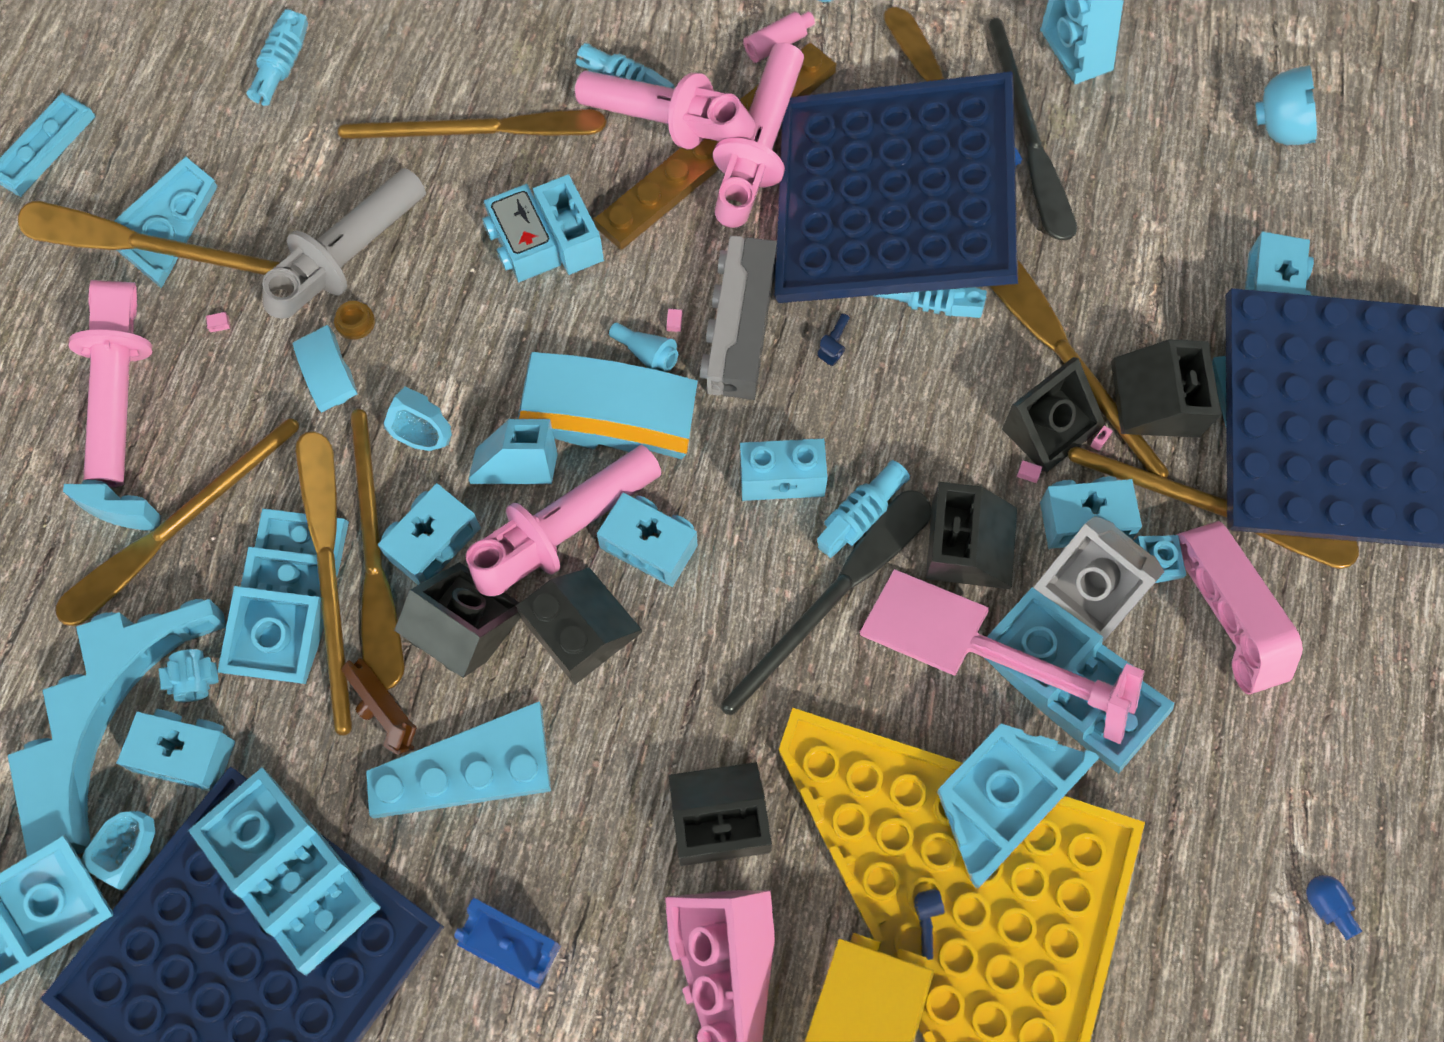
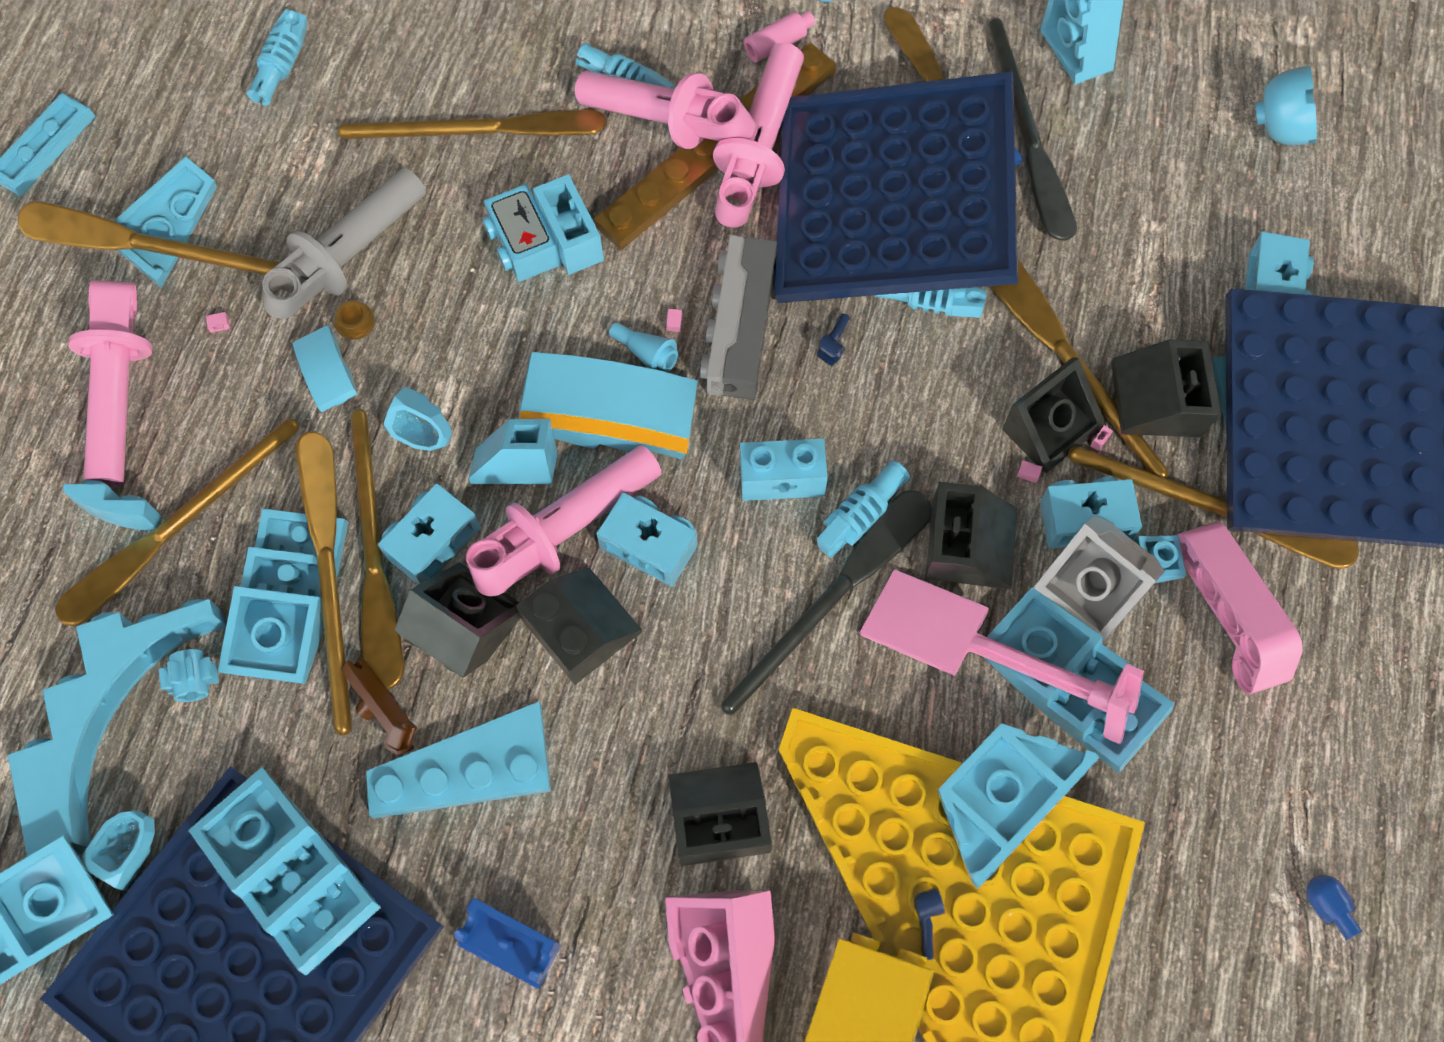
medium azure brick [116,709,235,791] -> none

